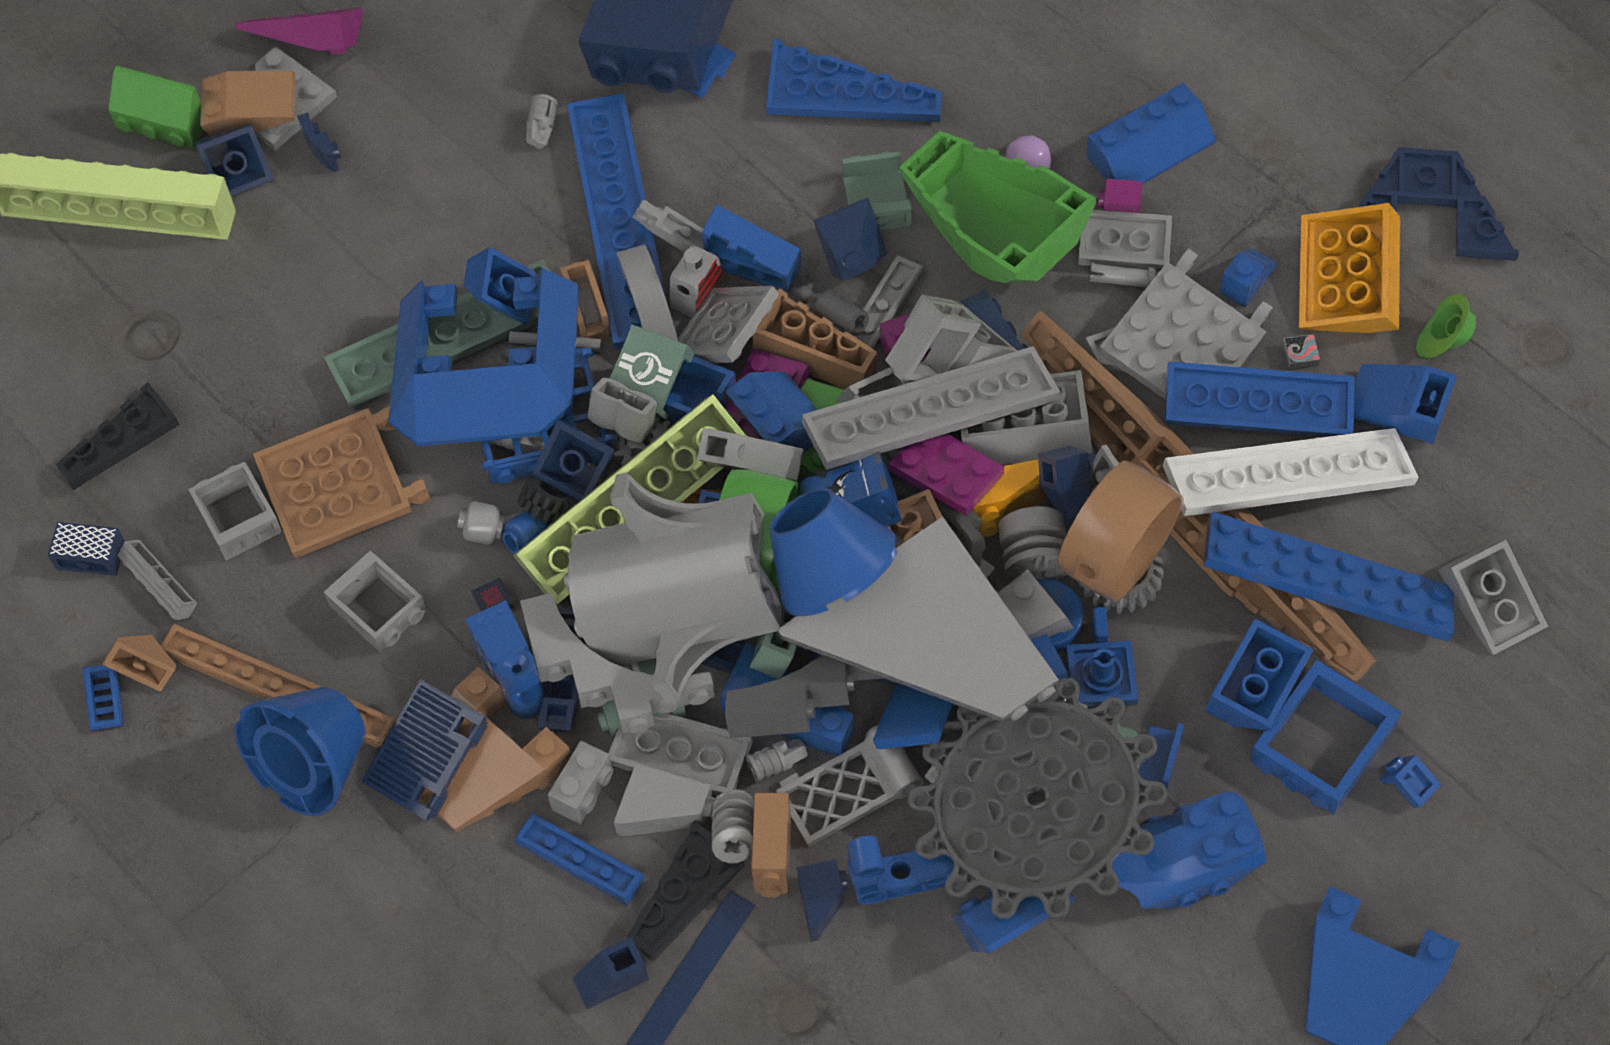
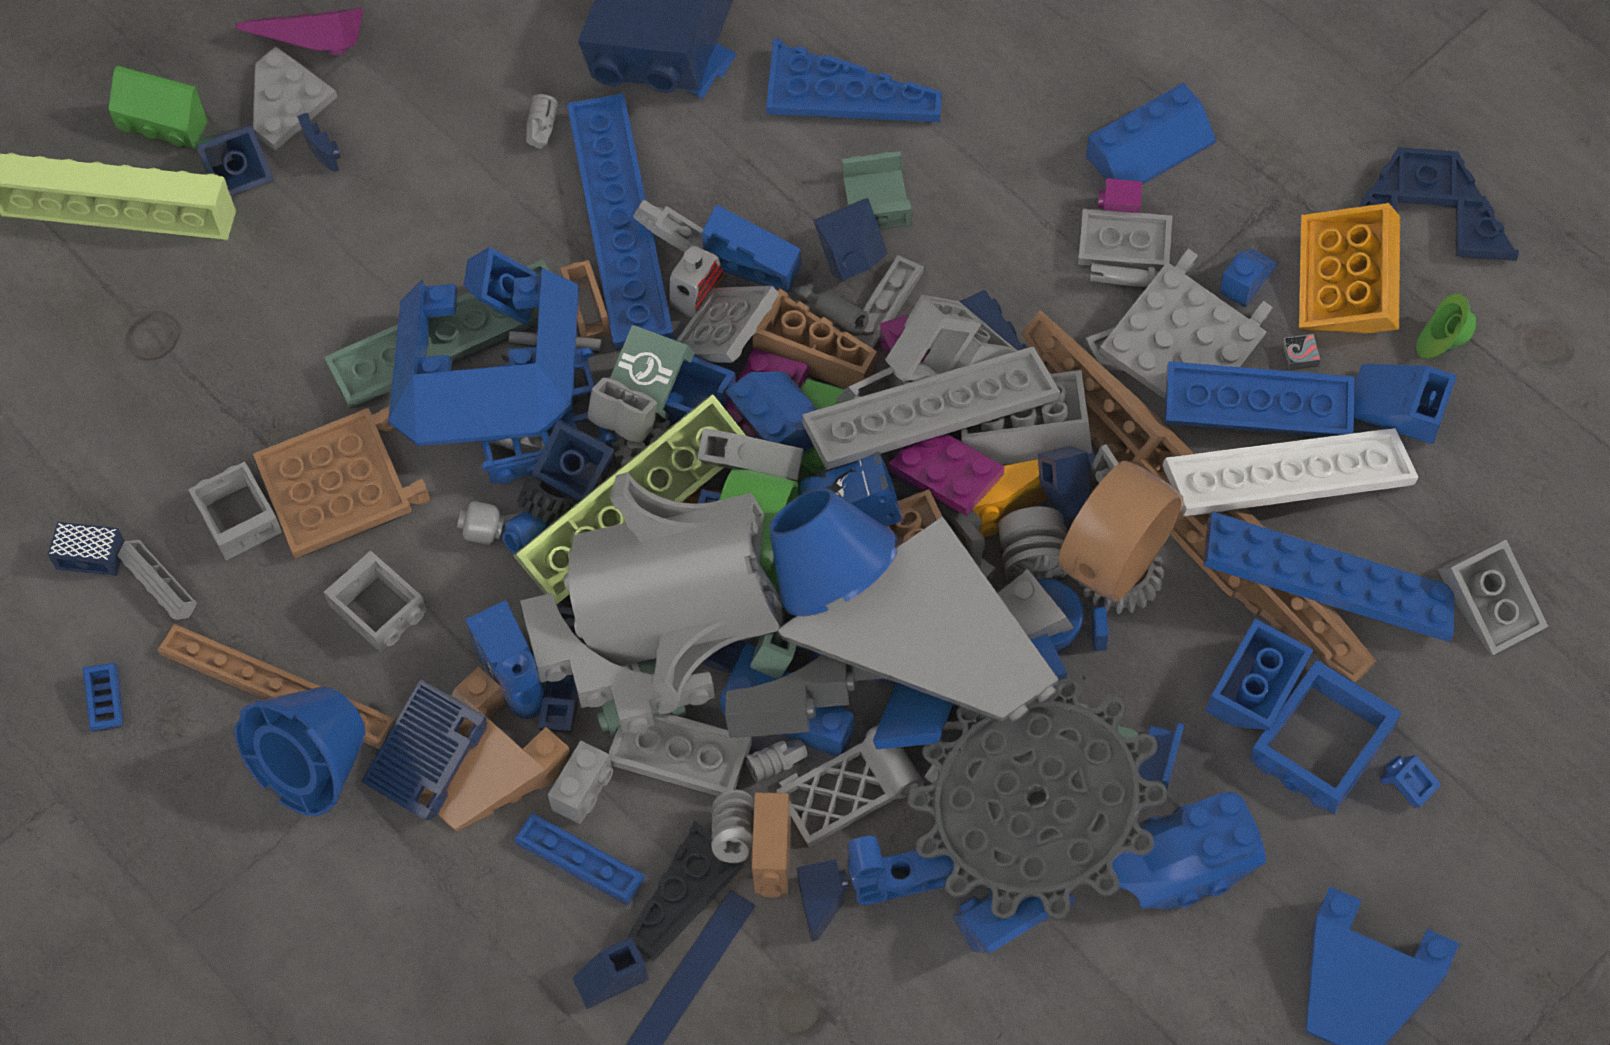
black wing [55,382,180,490] -> none
medium nougat slope [102,634,176,692] -> none
medium nougat slope [200,71,295,136] -> none
tile [471,578,514,612] -> none
light grey slope [614,763,715,837] -> none
light grey slope [616,245,678,341] -> none
bright green windscreen [900,131,1096,283] -> none
lavender hair [1005,135,1051,169] -> none
blue plate [1066,641,1138,708] -> none

